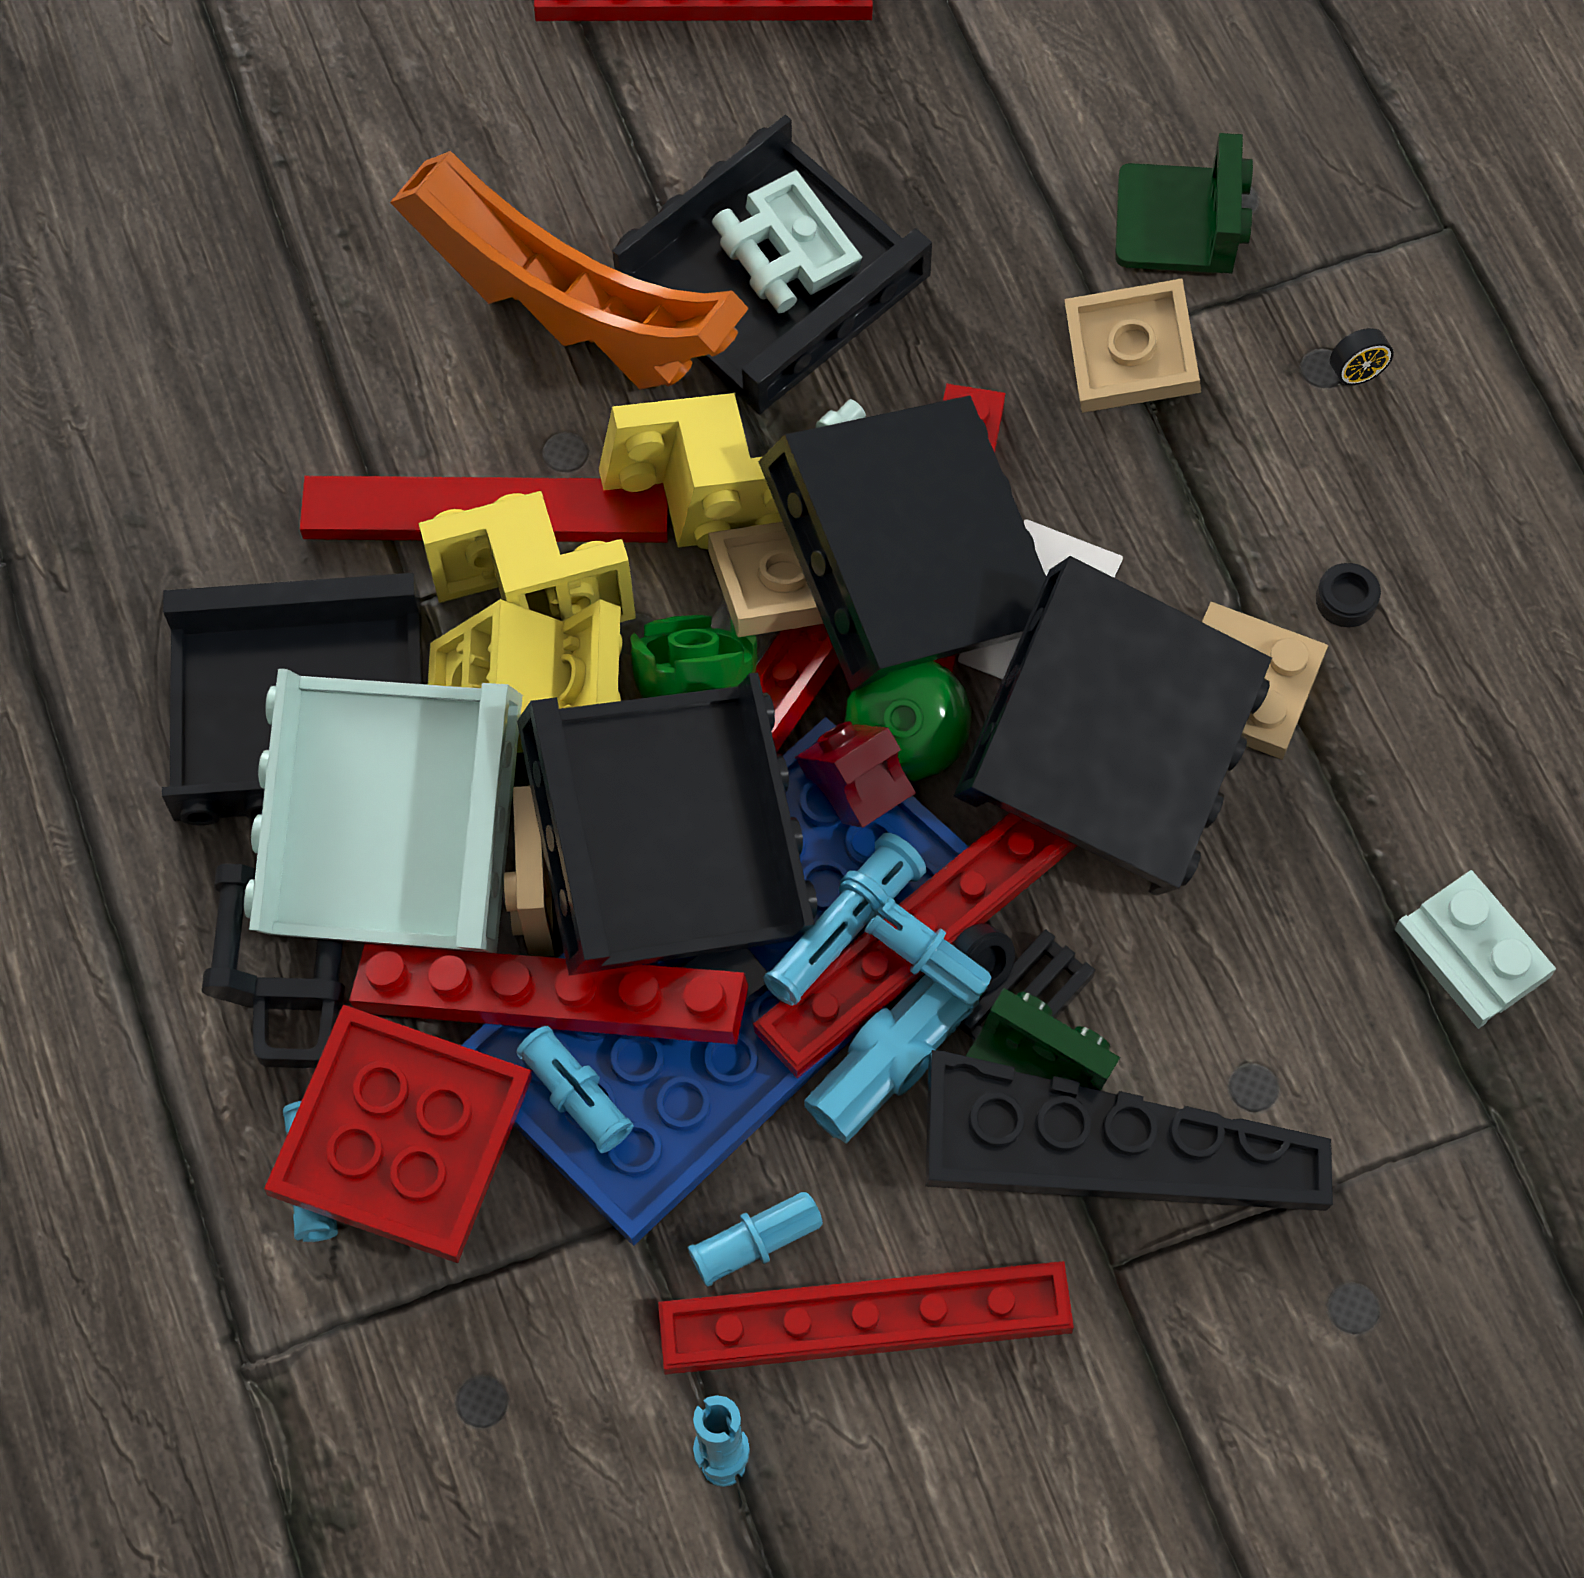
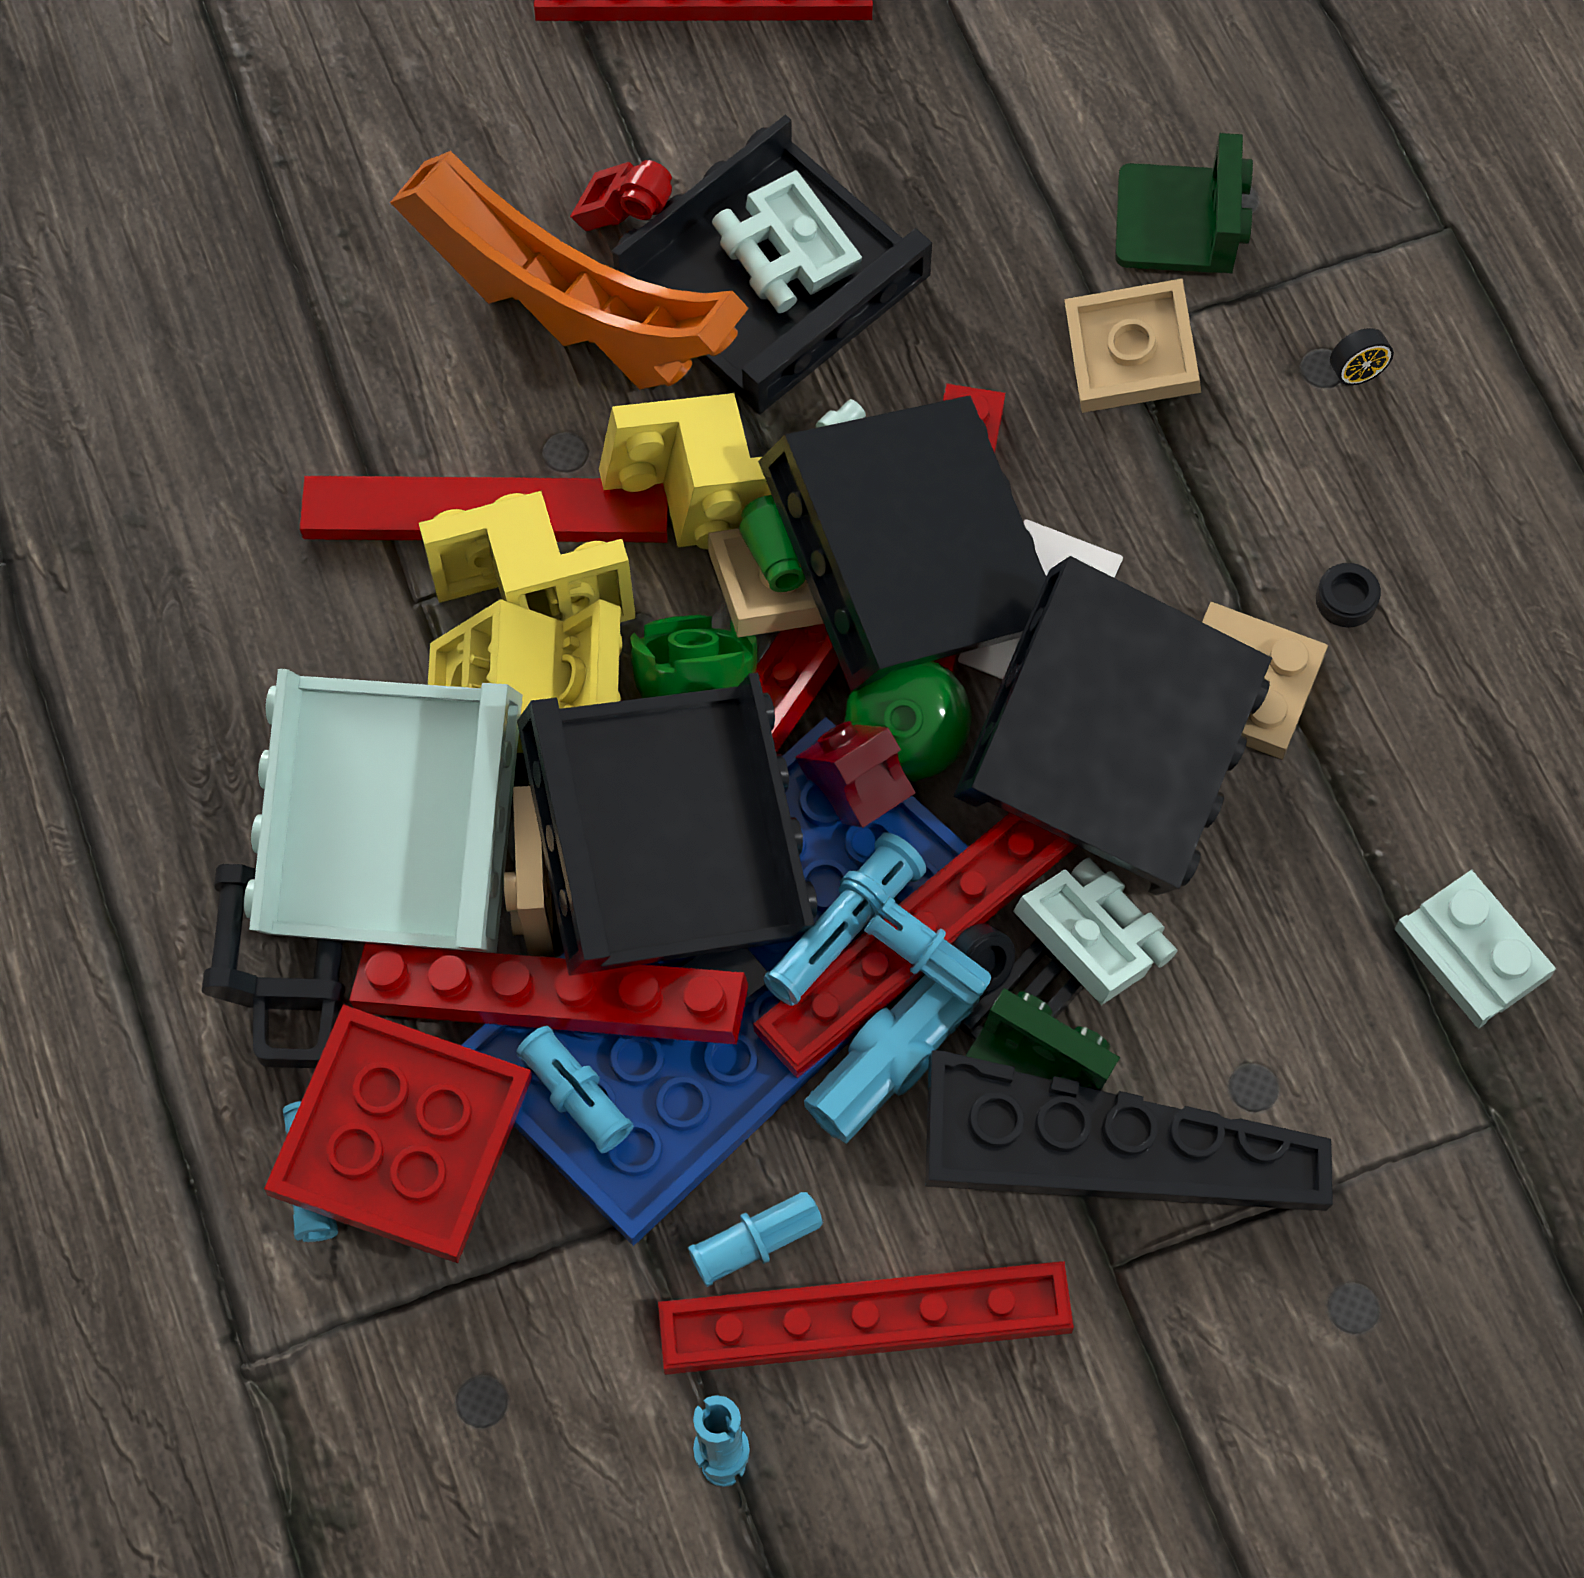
black panel [162,573,424,826] -> none
none -> red plate [570,160,672,232]
none -> green cone [739,495,806,592]
none -> light aqua plate [1013,858,1178,1005]

